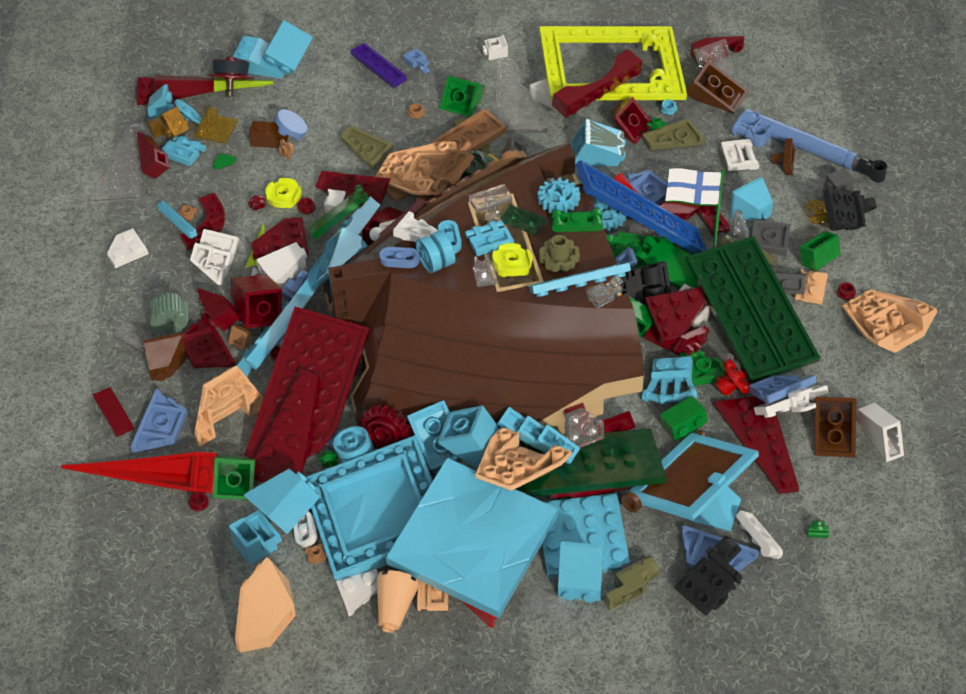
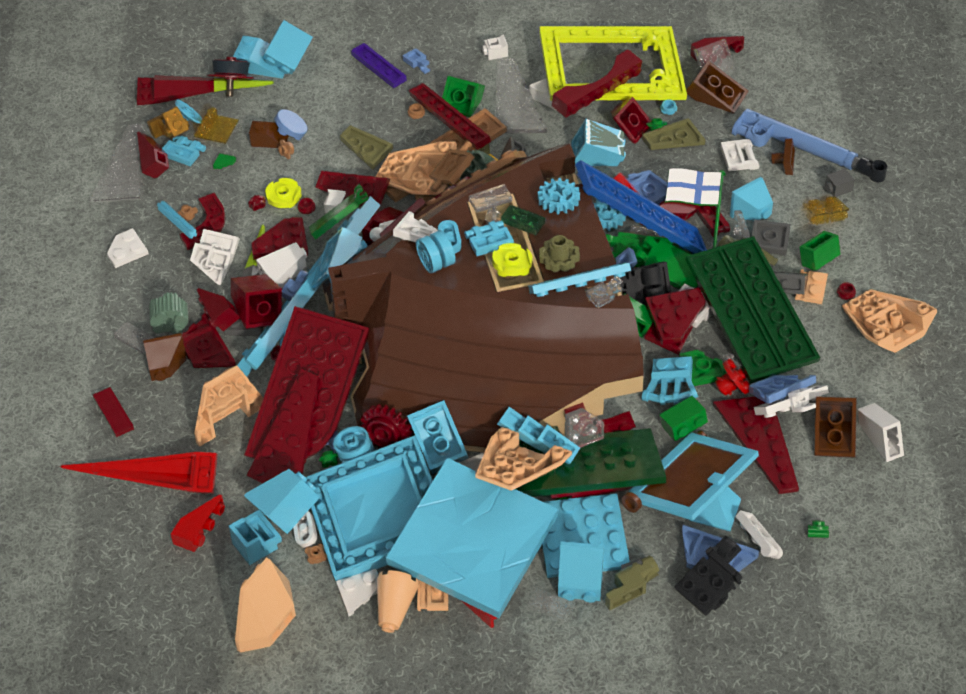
medium blue wing [130,389,188,452] -> none
medium azure slope [147,85,174,121] -> none
dark red plate [188,492,209,511] -> none
green slope [213,455,255,500] -> none
medium nougat plate [228,325,252,350] -> none
medium blue plate [379,247,420,268] -> none
medium azure slope [438,406,500,469] -> none
clear plate [473,255,497,287] -> none
green plate [551,209,603,232] -> none
dark red plate [674,325,710,356] -> none
black plate [823,188,877,231] -> none
none -> red slope [171,494,225,552]
none -> dark red plate [409,83,491,150]

